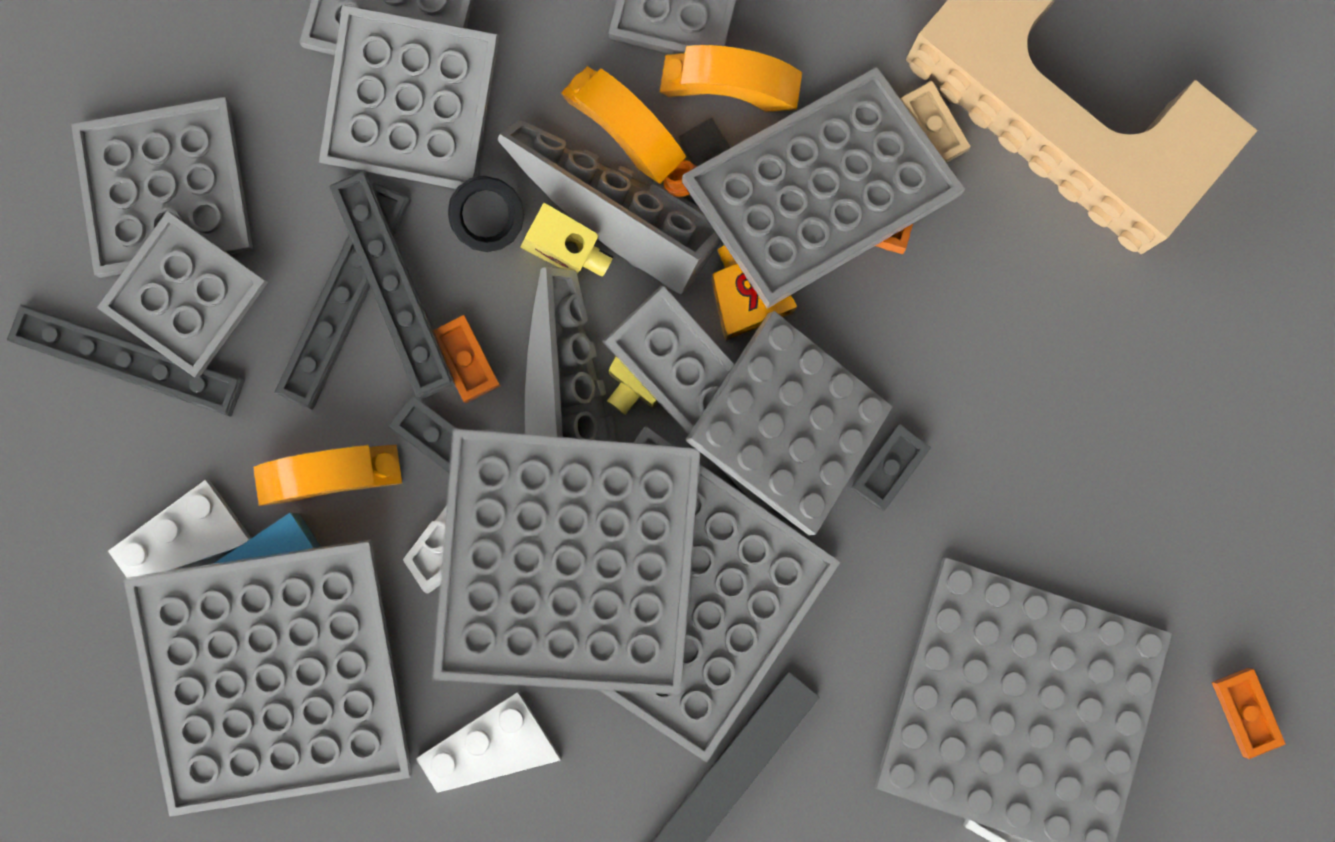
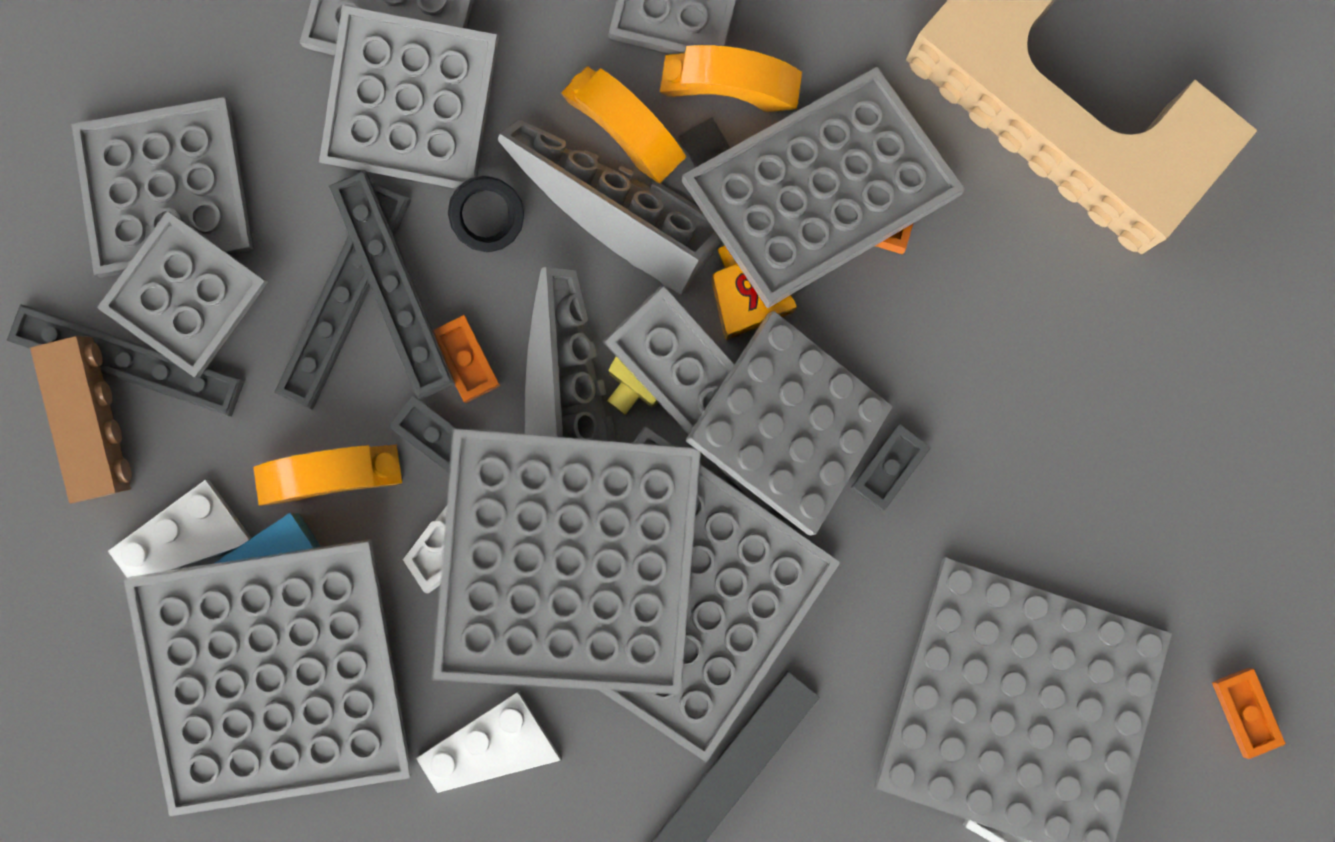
light yellow torso [520,203,613,277] -> none
orange plate [663,160,697,197] -> none
tan plate [900,81,971,163] -> none
none -> medium nougat brick [30,336,132,504]

